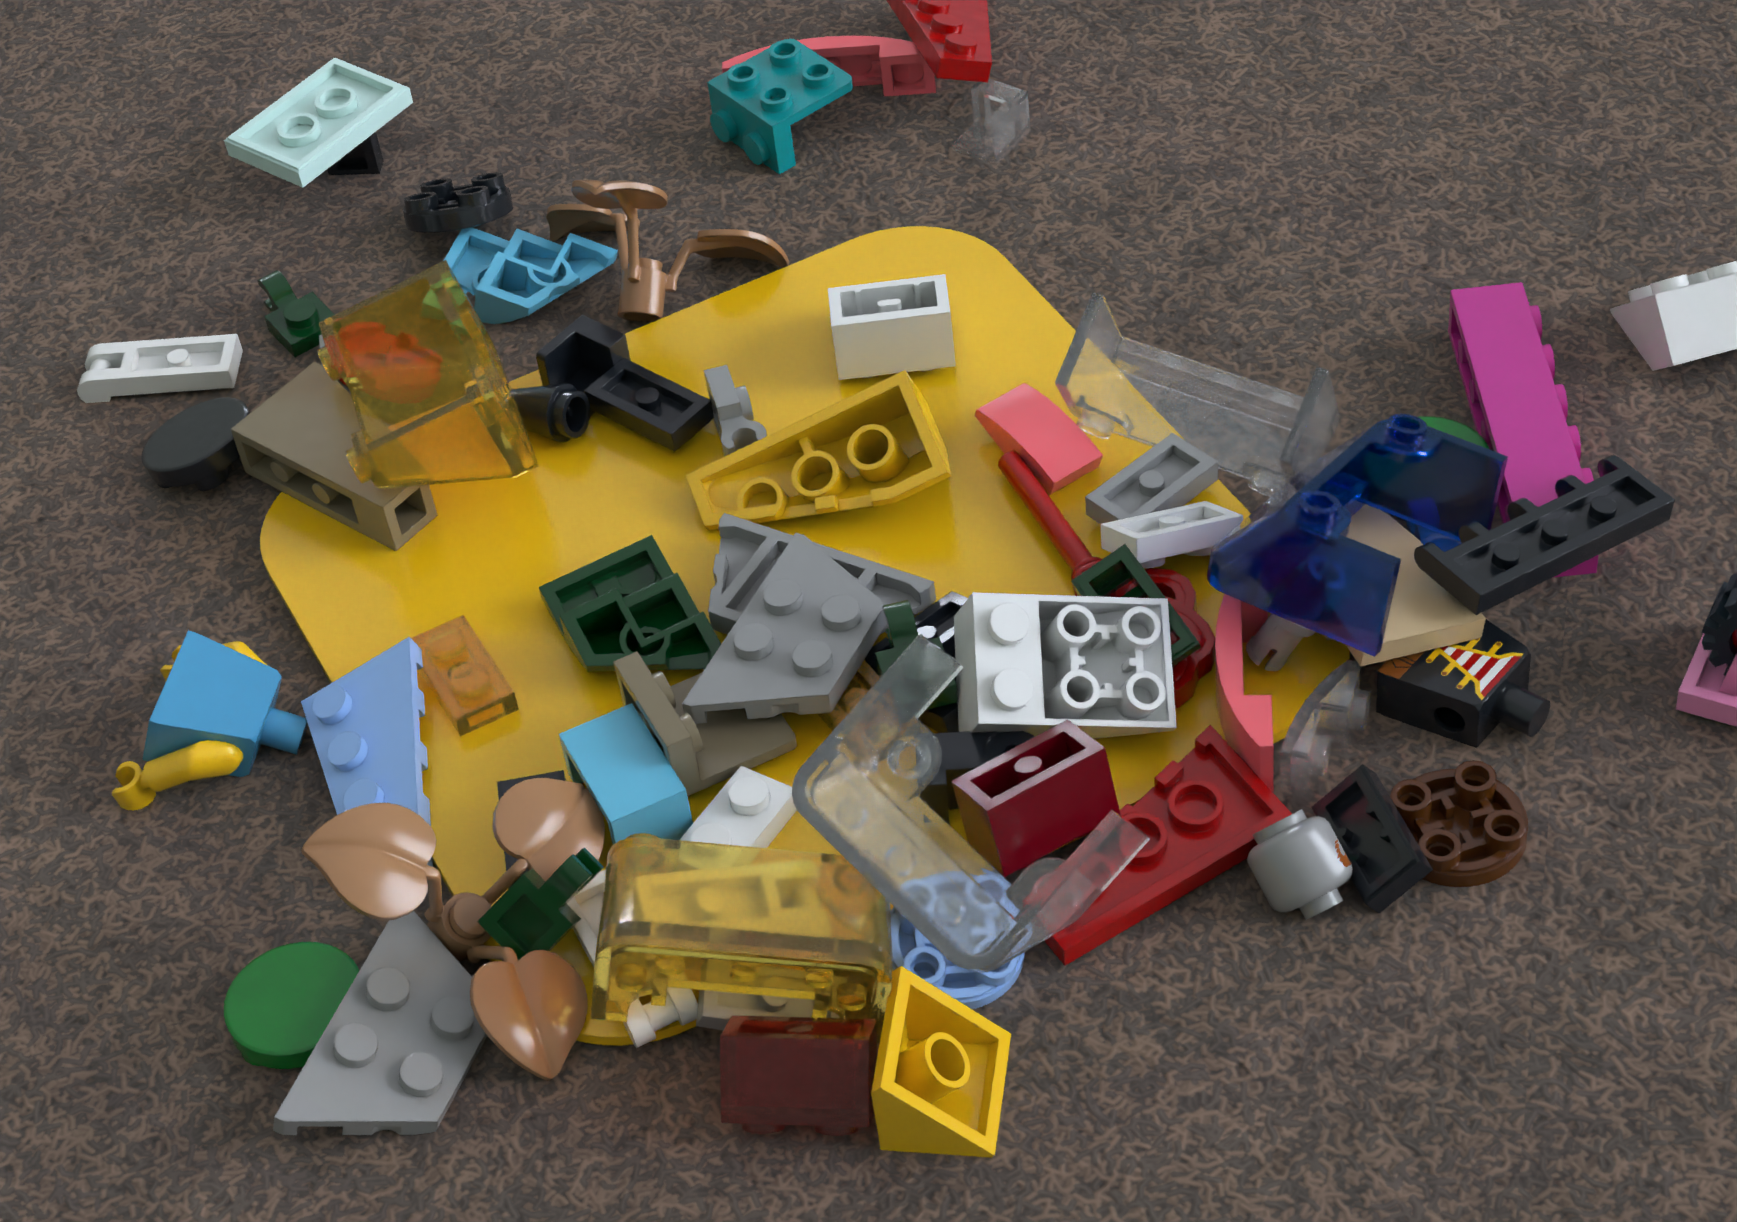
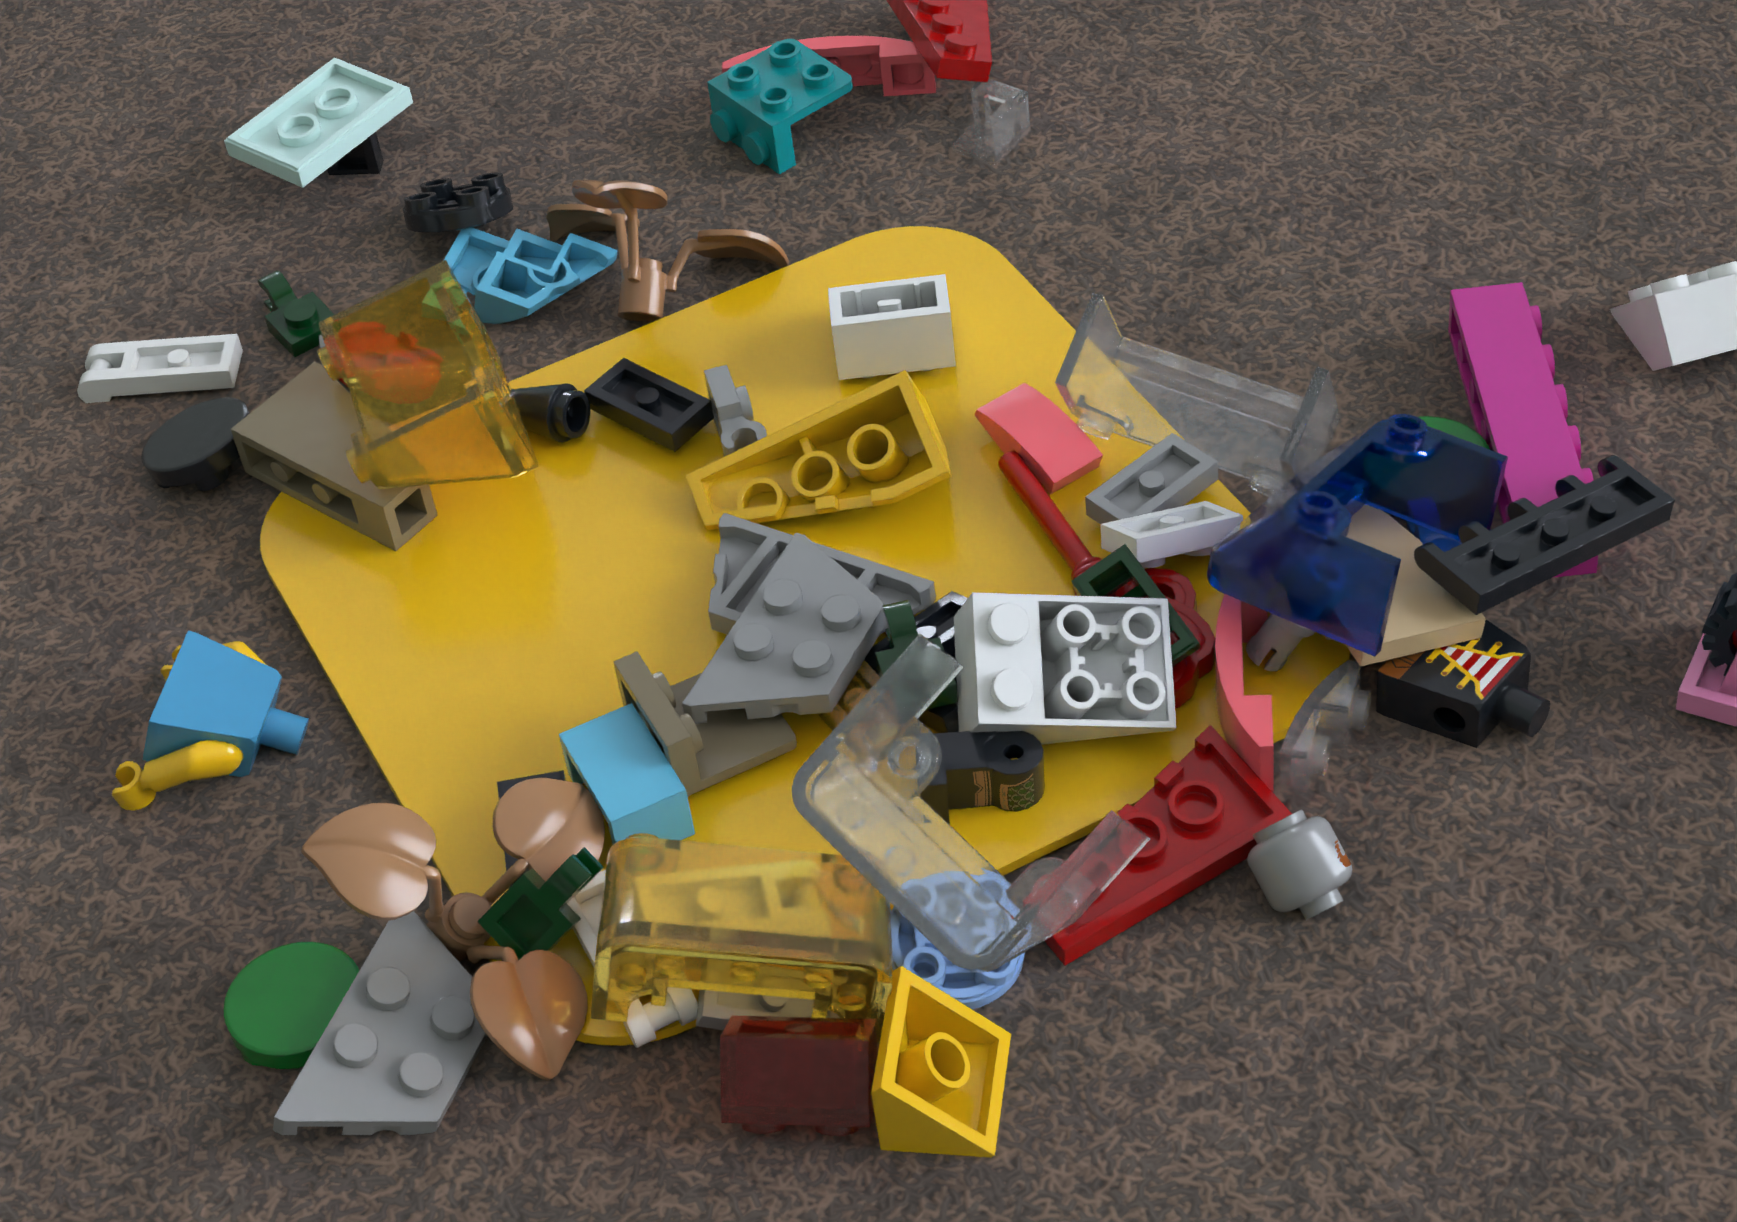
light blue wing [301,637,433,867] -> none
clear yellow plate [411,615,519,736] -> none
black panel [536,315,631,416] -> none
dark green slope [539,535,721,672] -> none
white plate [665,766,800,877] -> none
dark red brick [952,719,1120,877] -> none
black plate [1311,764,1433,913] -> none
reddish brown tile [1390,760,1528,887] -> none

